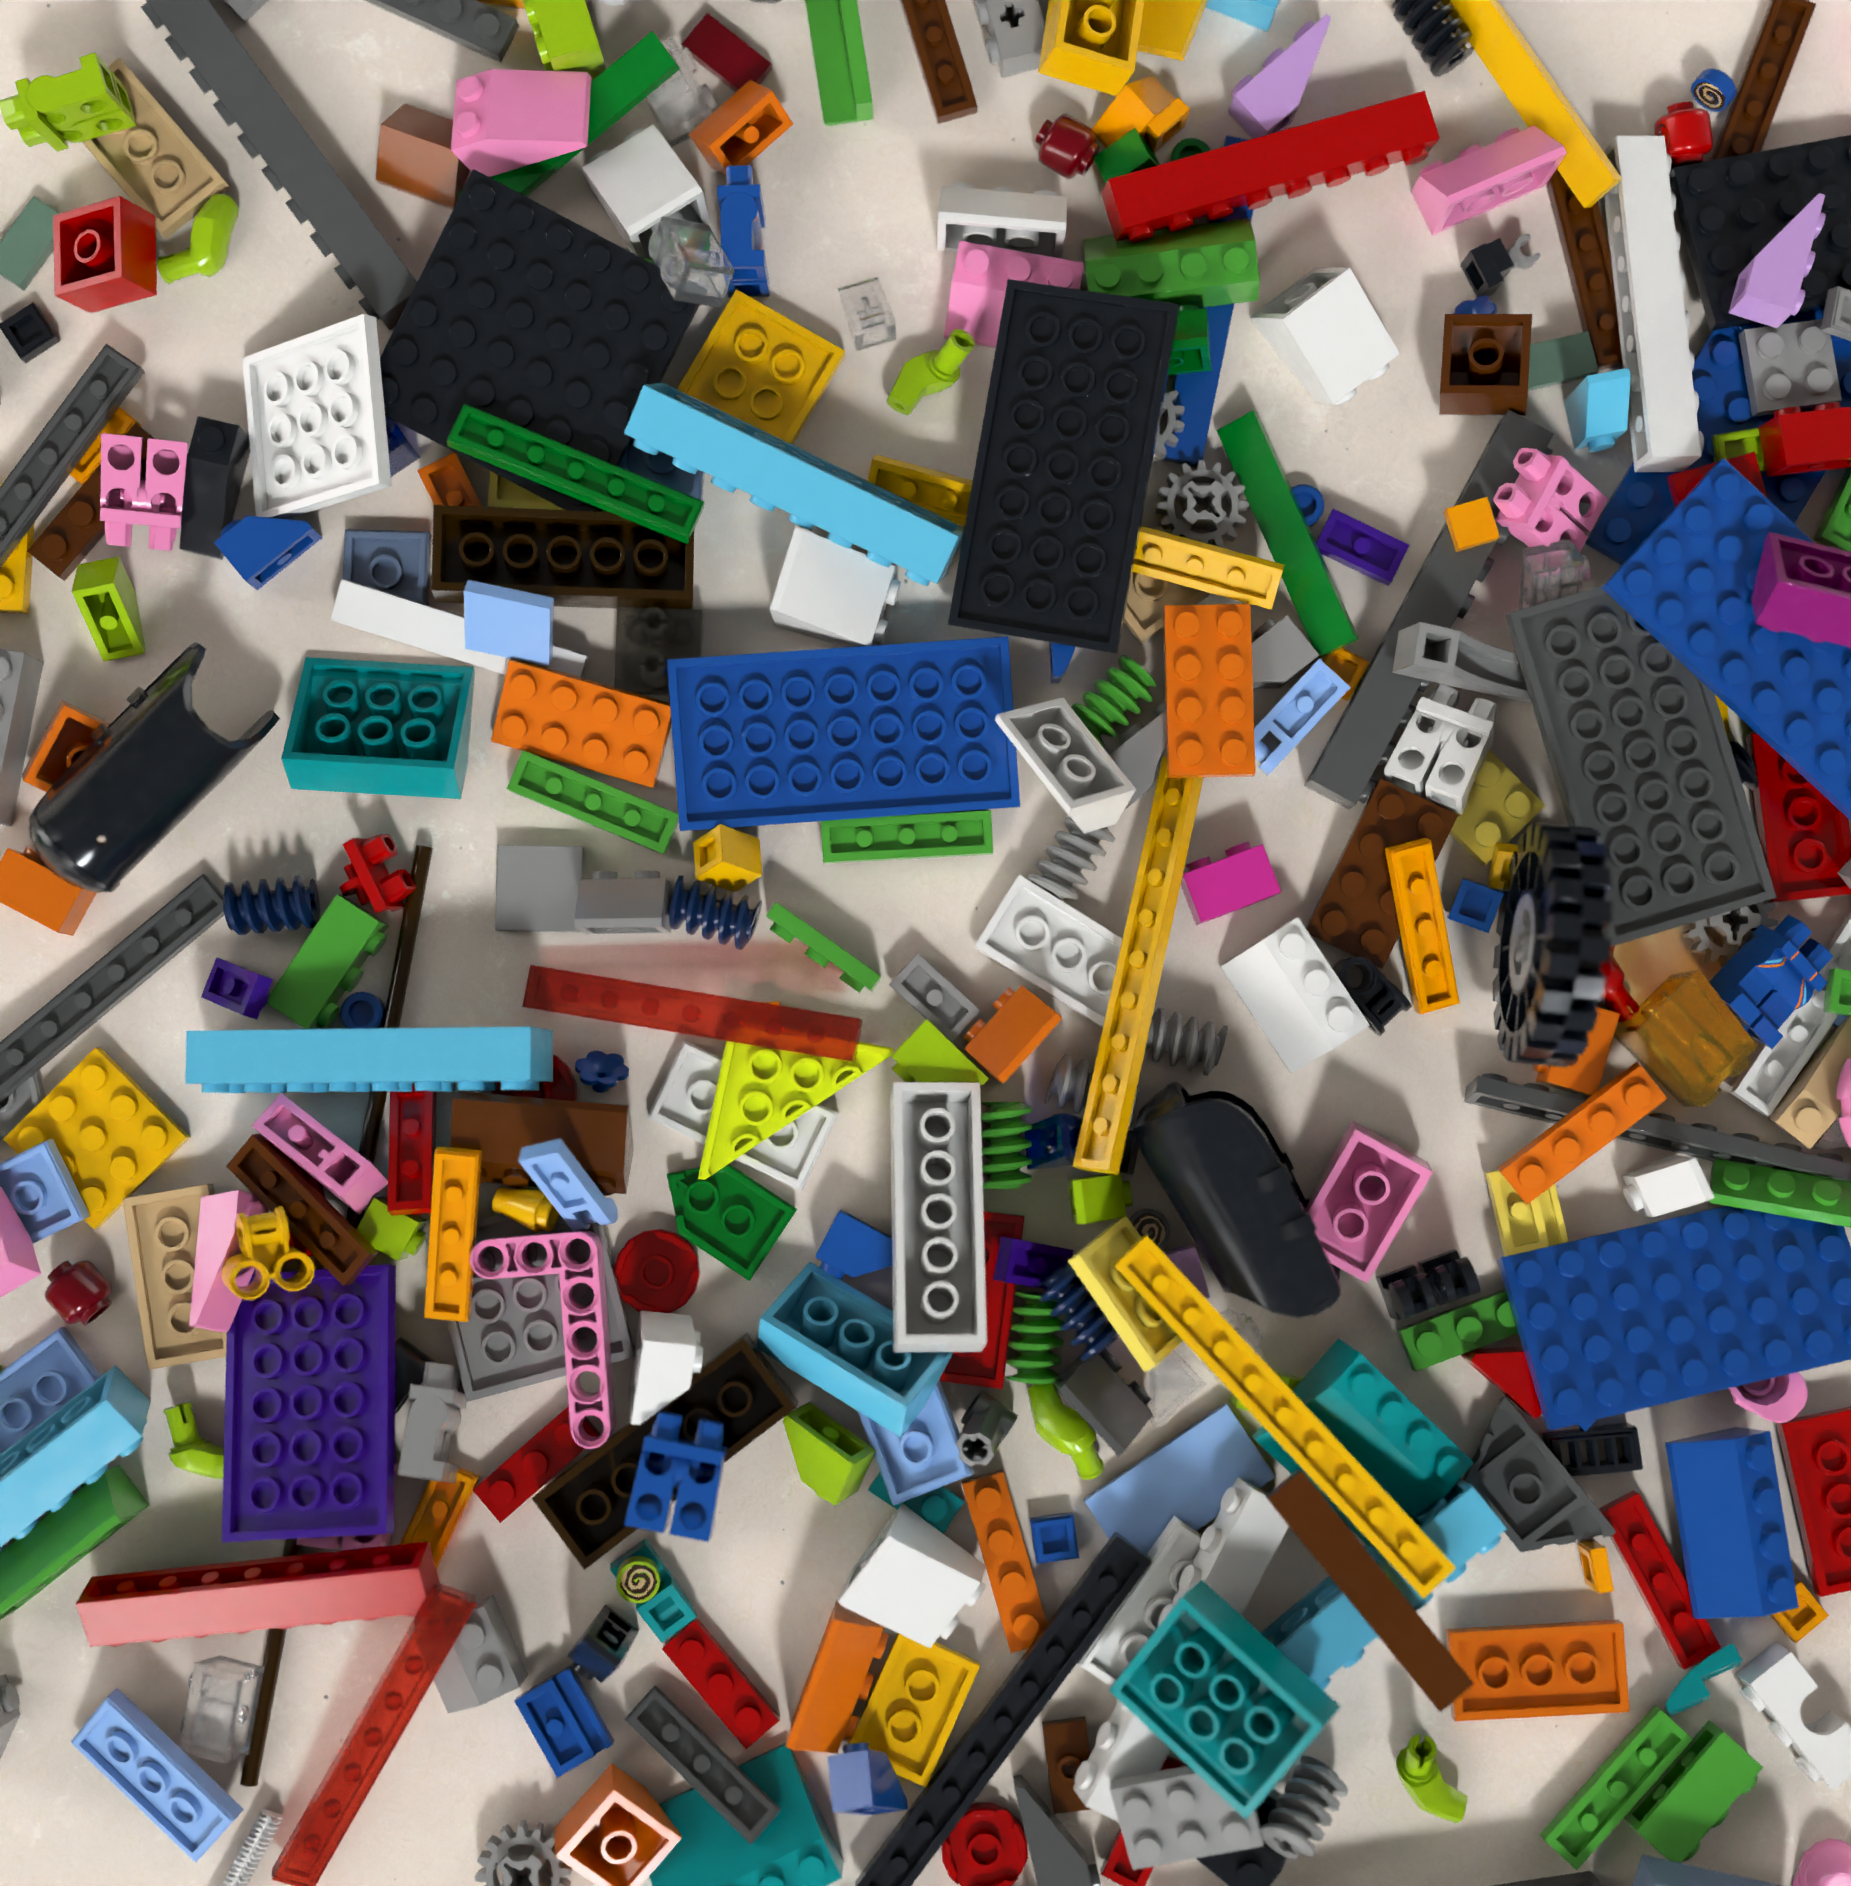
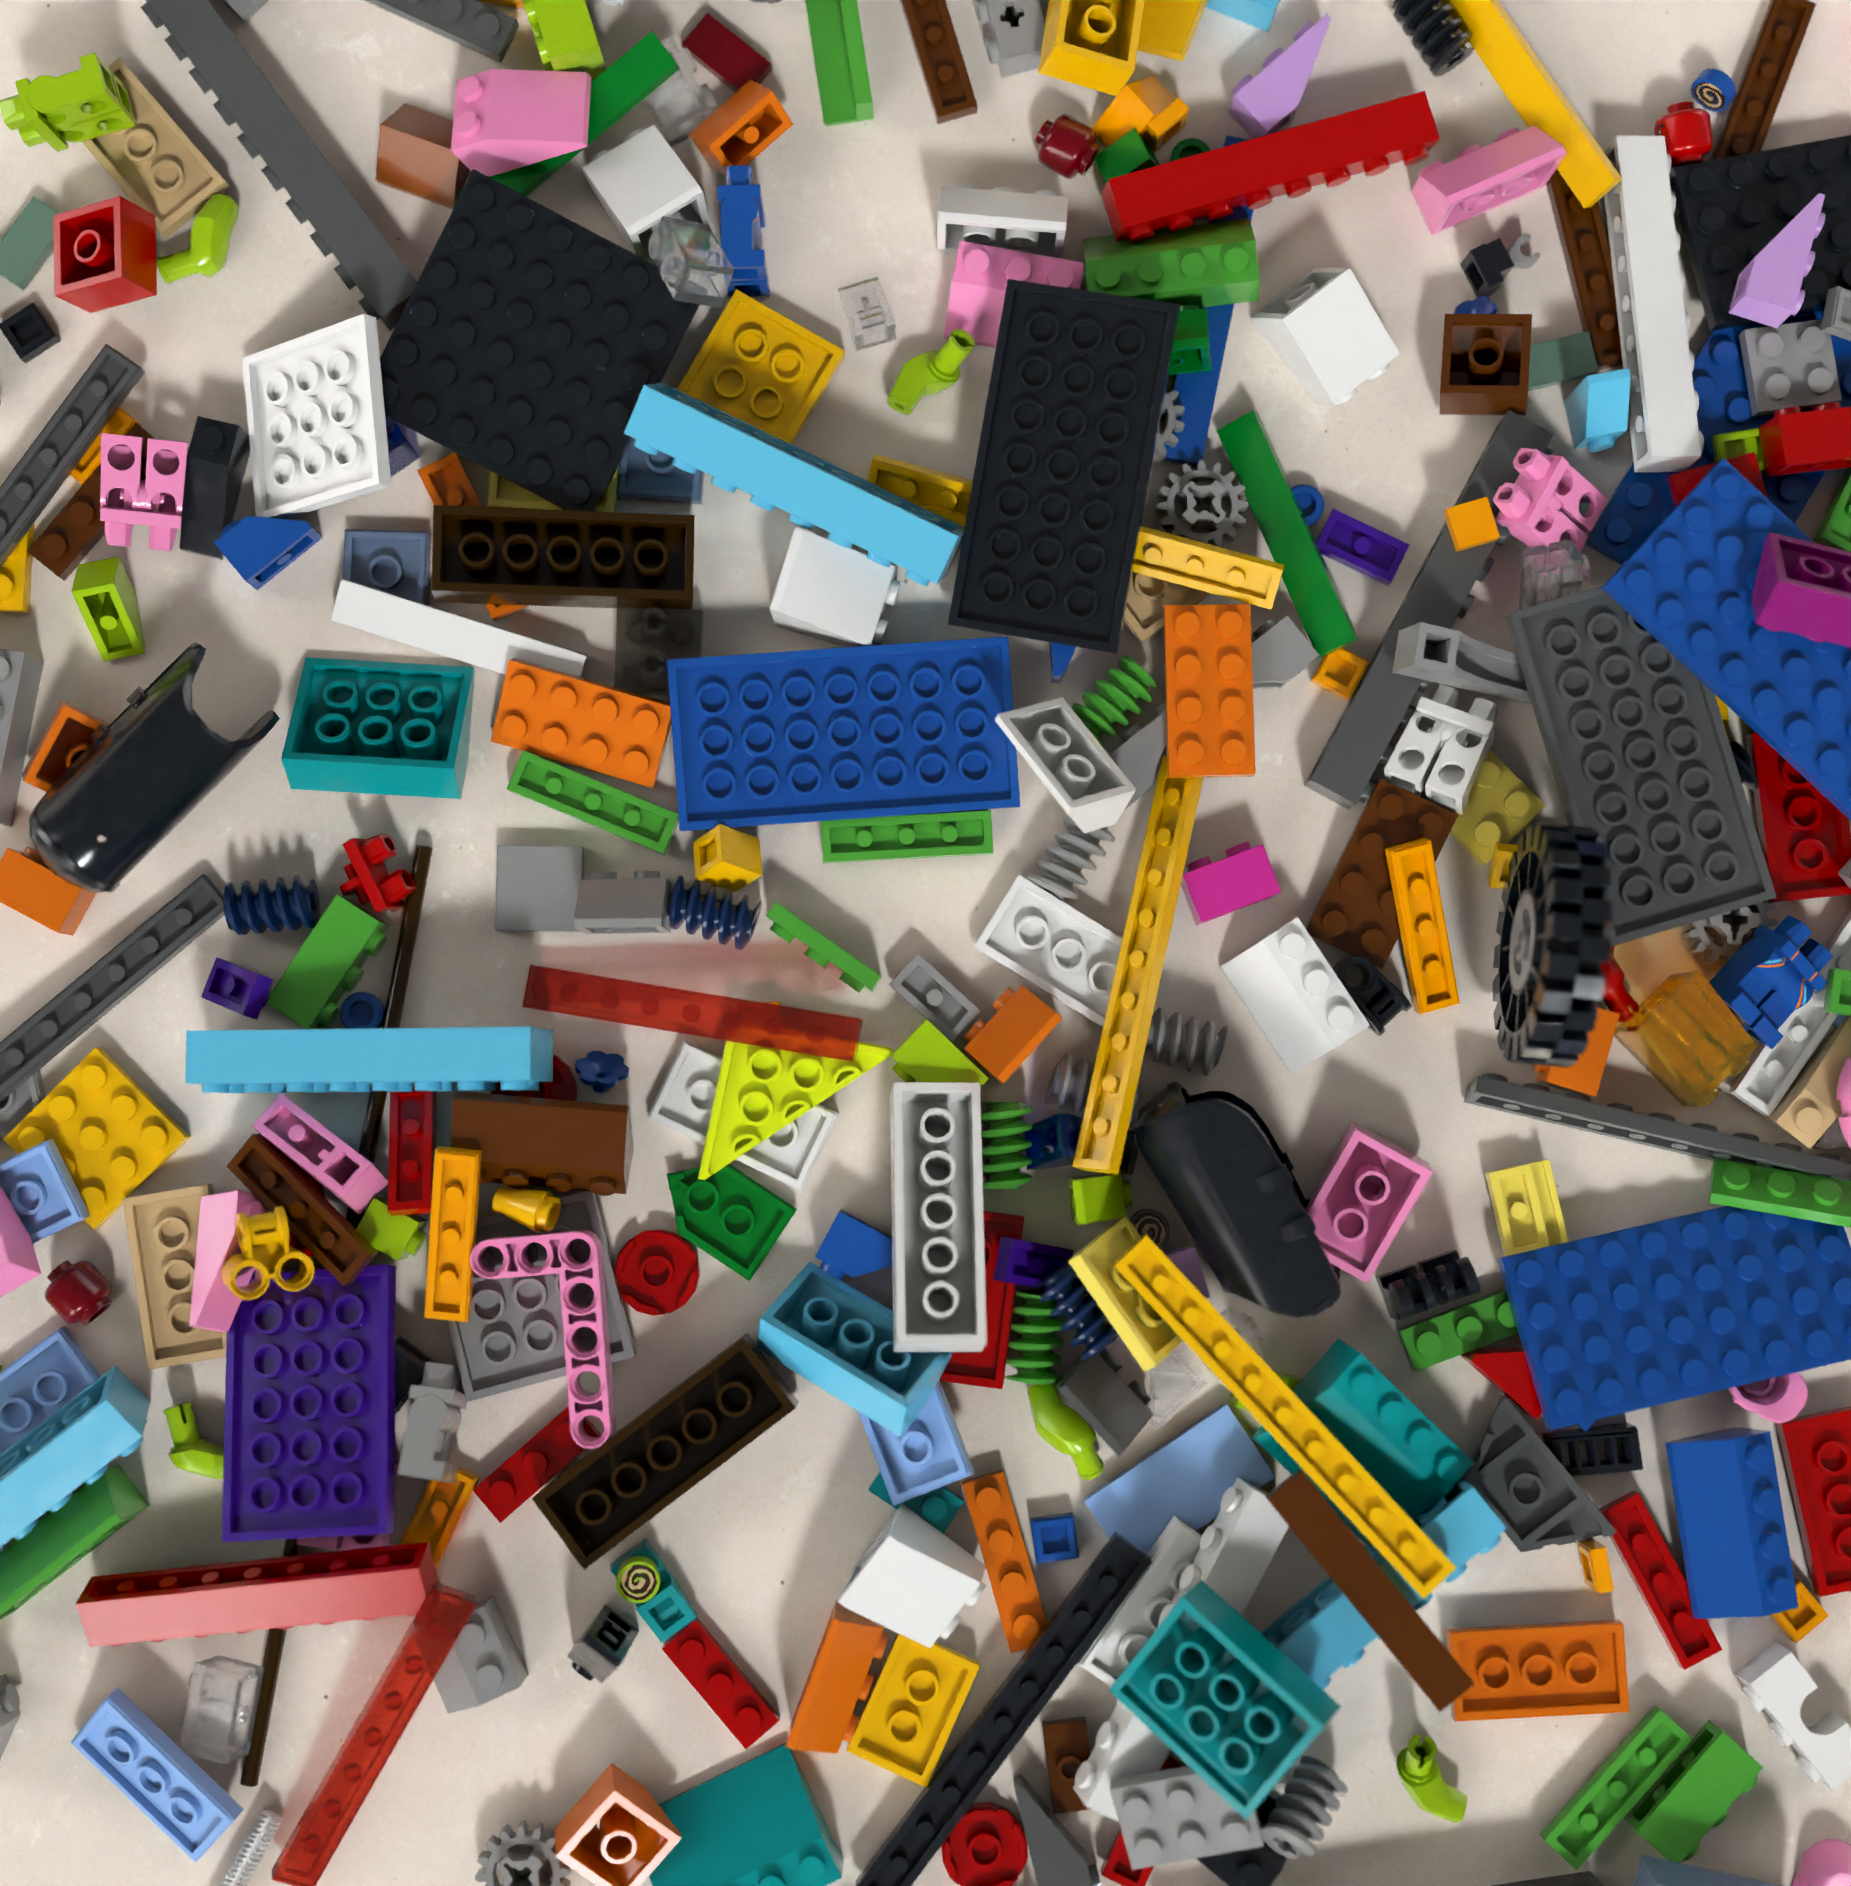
green tile [447,404,705,544] -> none
light blue tile [464,580,554,666] -> none
blue plate [514,1665,614,1778] -> none
light blue plate [518,1138,618,1231] -> none
blue hips [624,1411,727,1542] -> none
dark grey tile [625,1686,782,1844] -> none
white slope [628,1310,703,1425] -> none
lime slope [783,1402,876,1506] -> none
slope [827,1743,908,1816] -> none
dark grey piece [956,1390,1018,1467] -> none
light blue plate [1254,659,1351,775] -> none
blue plate [1447,877,1504,933] -> none
orange plate [1497,1062,1668,1205] -> none
white slope [1622,1155,1714,1217] -> none
teal slope [1665,1643,1742,1717] -> none

